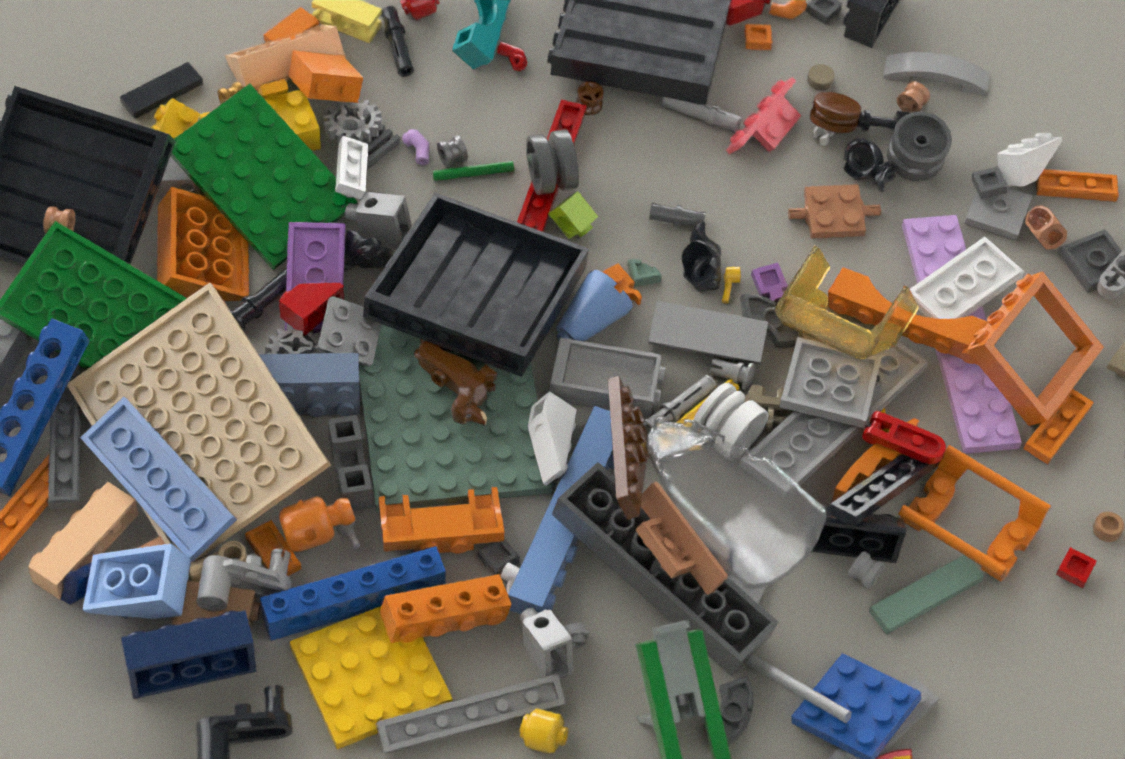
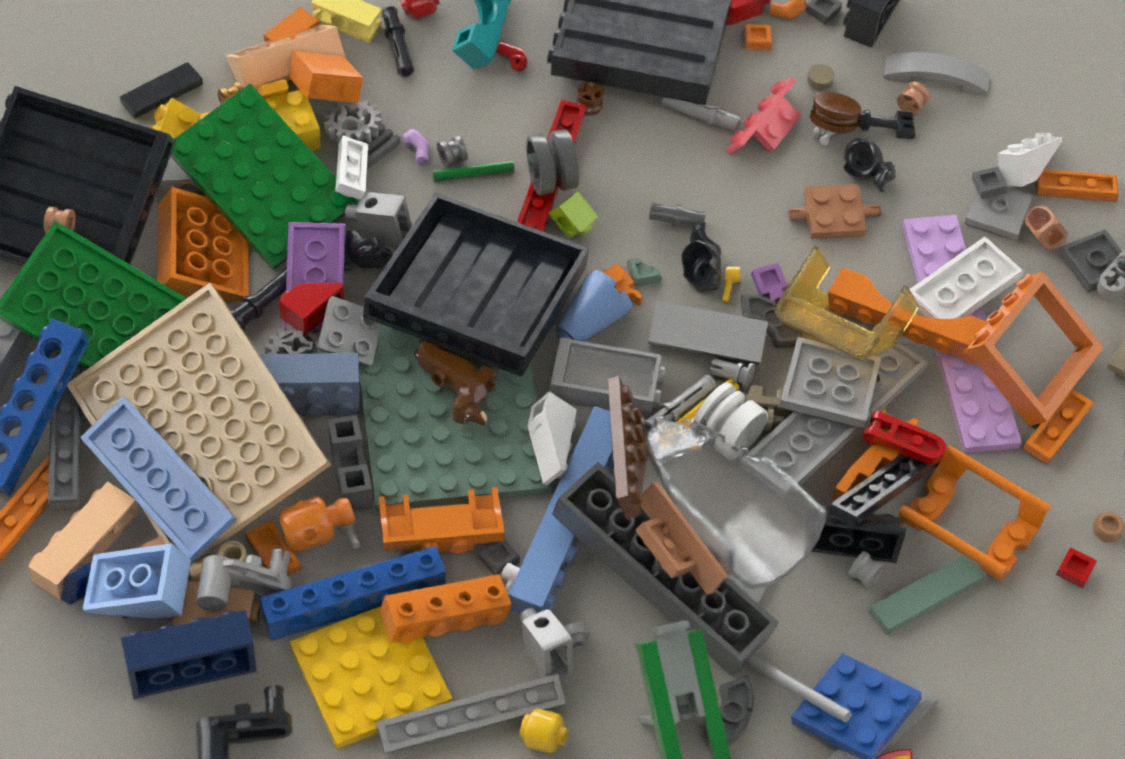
dark grey wheel [886,111,952,181] -> none

